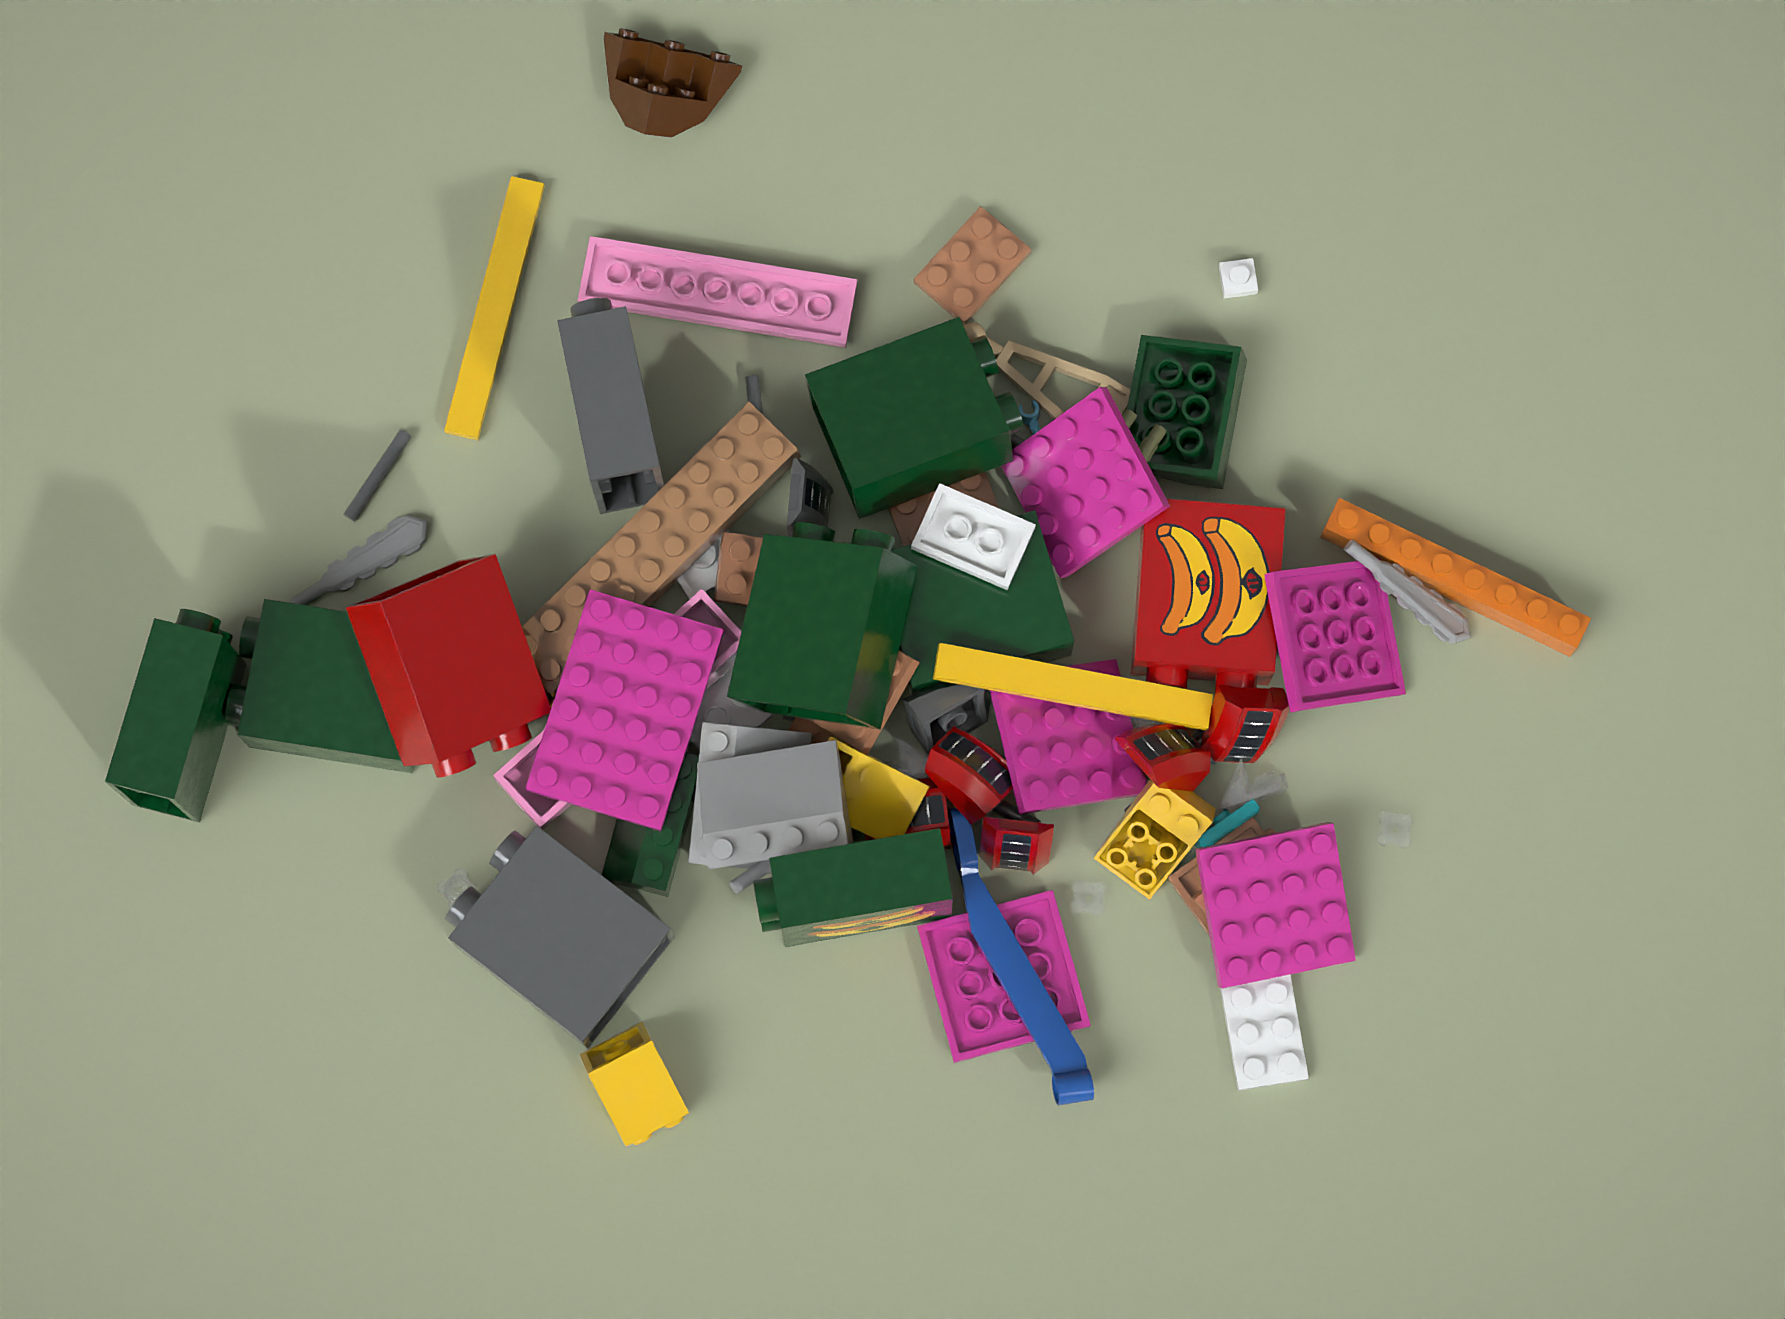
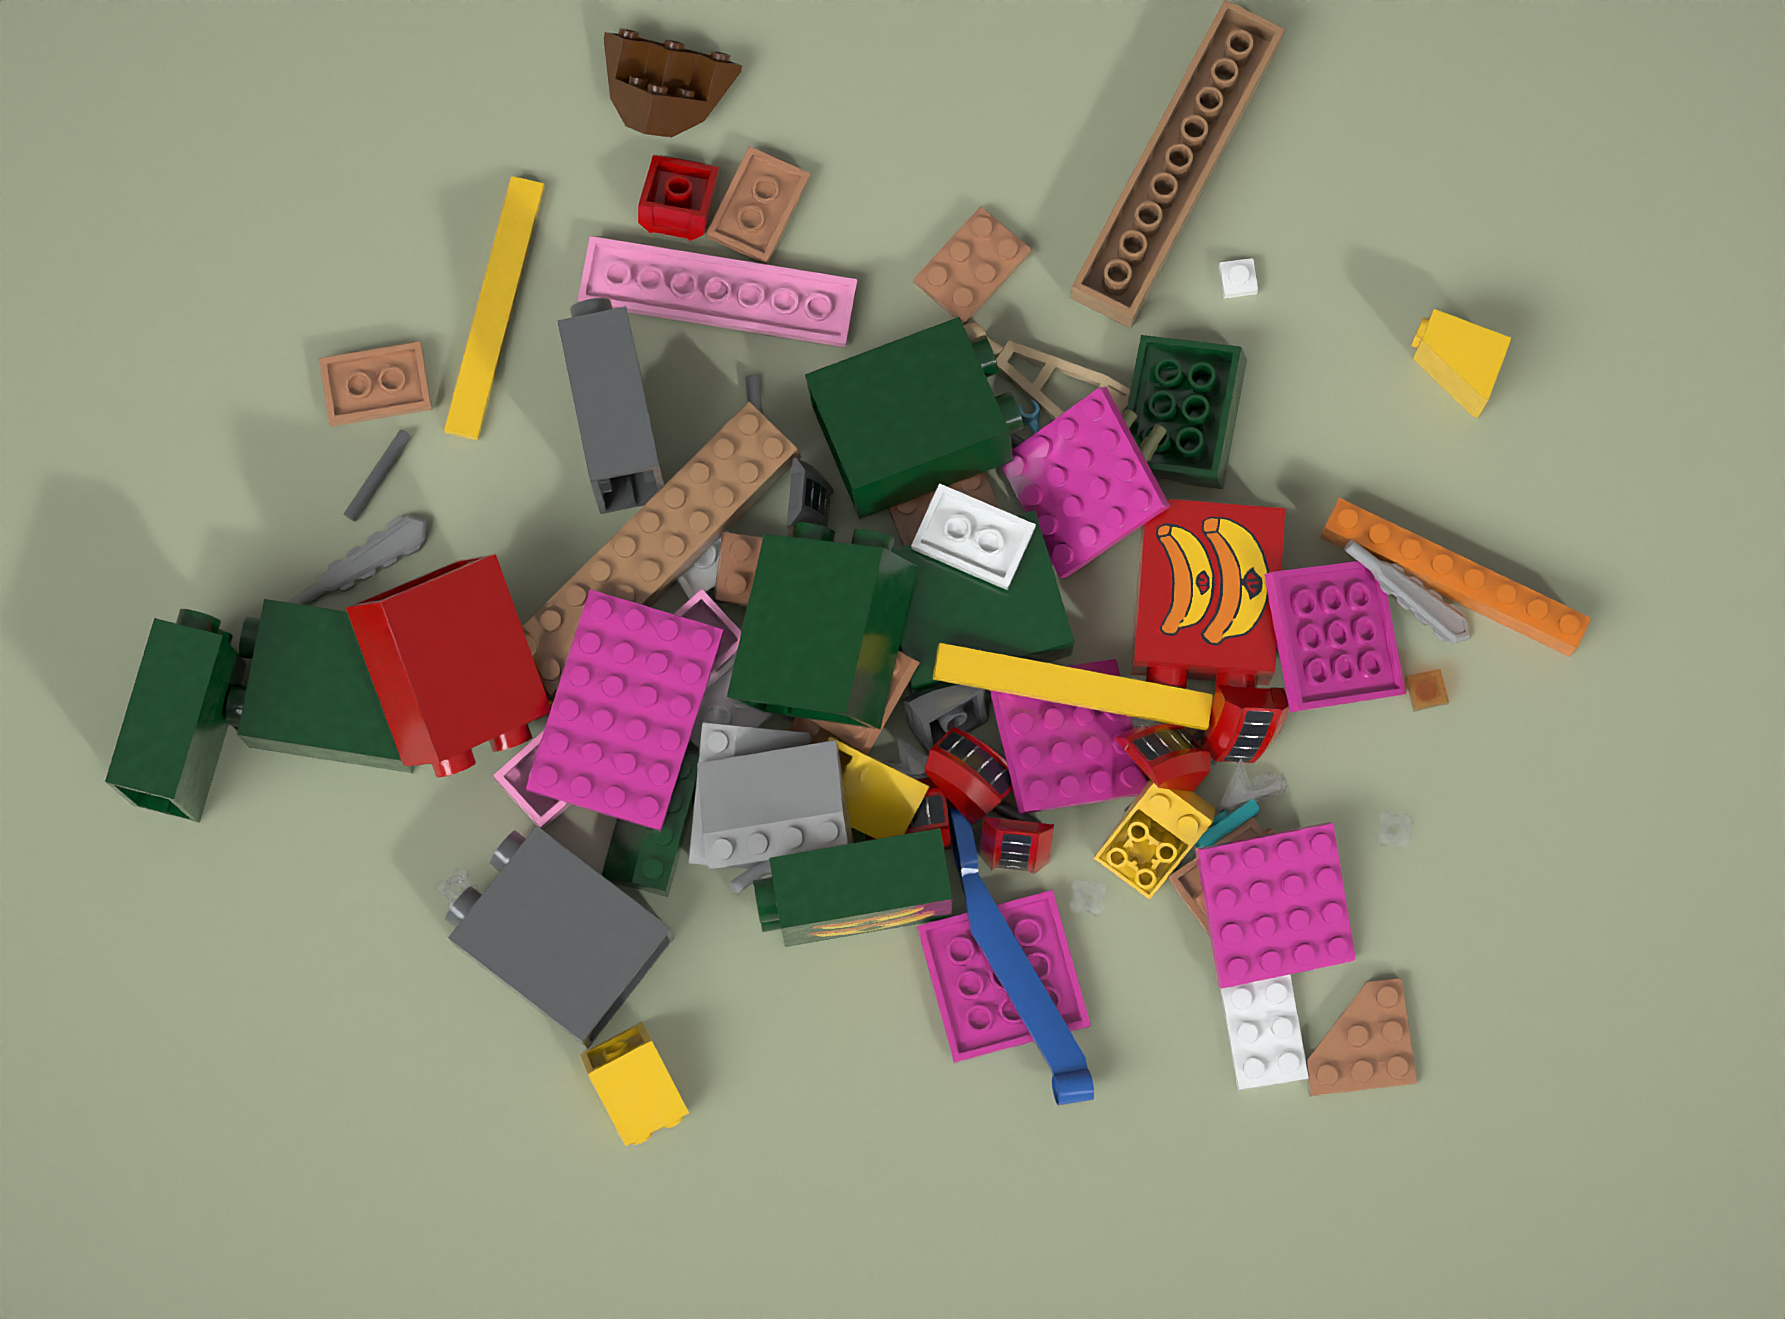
none -> nougat plate [319,341,432,427]
none -> red slope [638,154,719,241]
none -> nougat plate [706,146,811,265]
none -> medium nougat brick [1070,0,1285,328]
none -> nougat plate [1306,978,1417,1097]
none -> clear orange plate [1405,669,1449,712]
none -> yellow slope [1411,309,1512,418]

